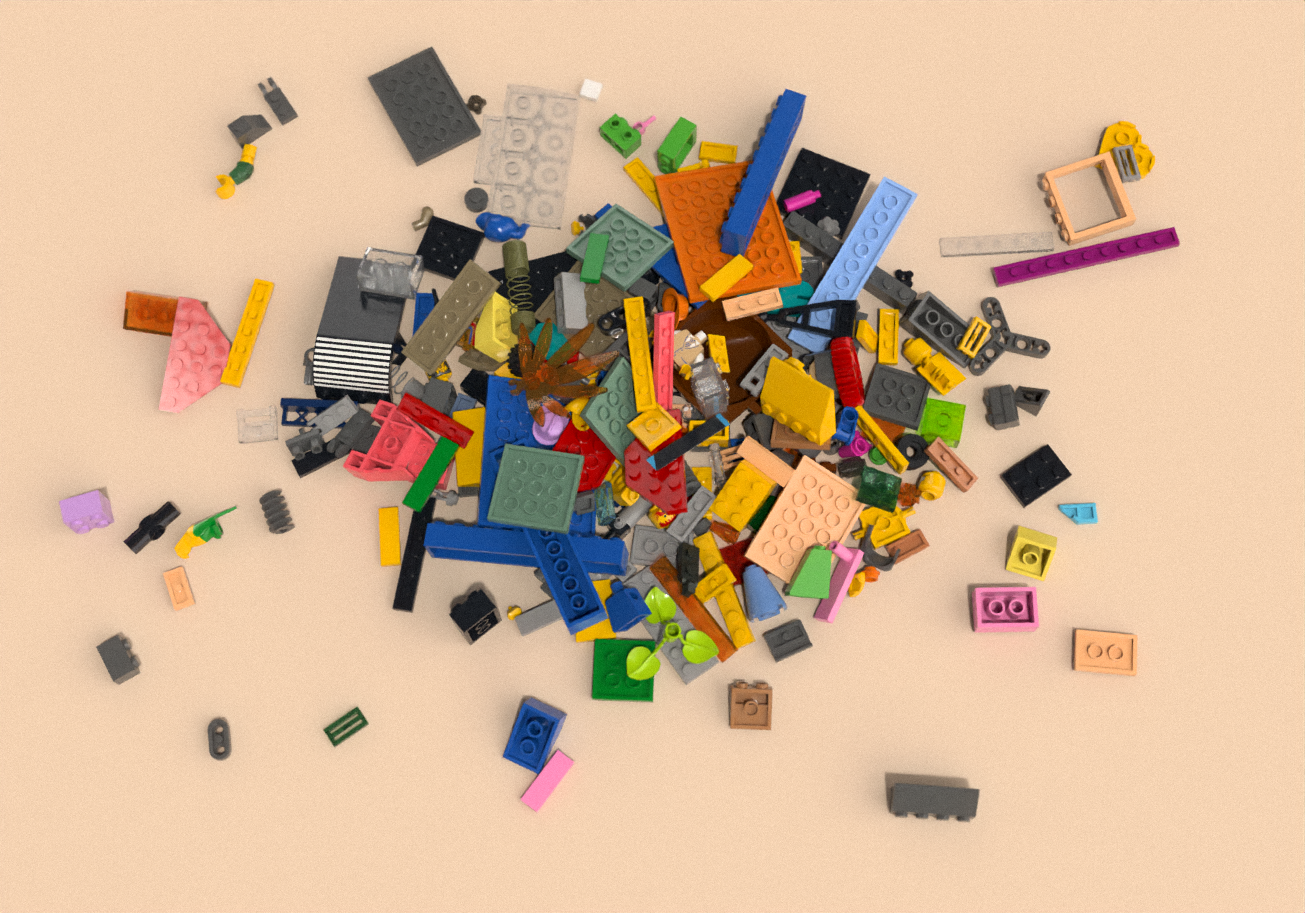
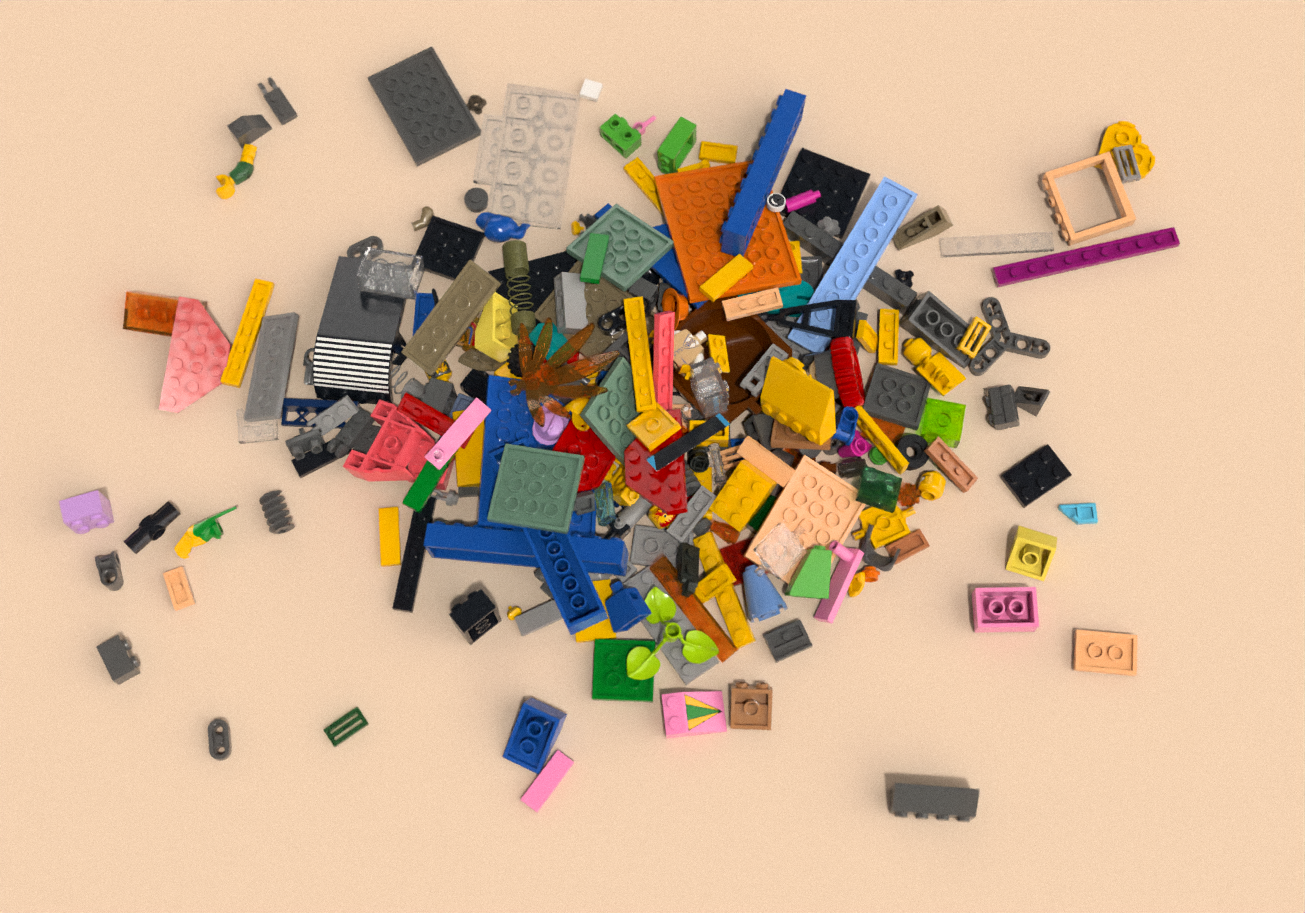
none -> dark grey piece [95,551,124,591]
none -> light grey plate [244,312,299,423]
none -> dark grey plate [347,236,384,259]
none -> bright pink piece [425,397,492,470]
none -> bright pink slope [662,691,727,739]
none -> pearl dark grey wheel [688,446,709,473]
none -> clear plate [753,522,807,579]
none -> tile [766,193,786,212]
none -> dark tan slope [892,205,954,250]

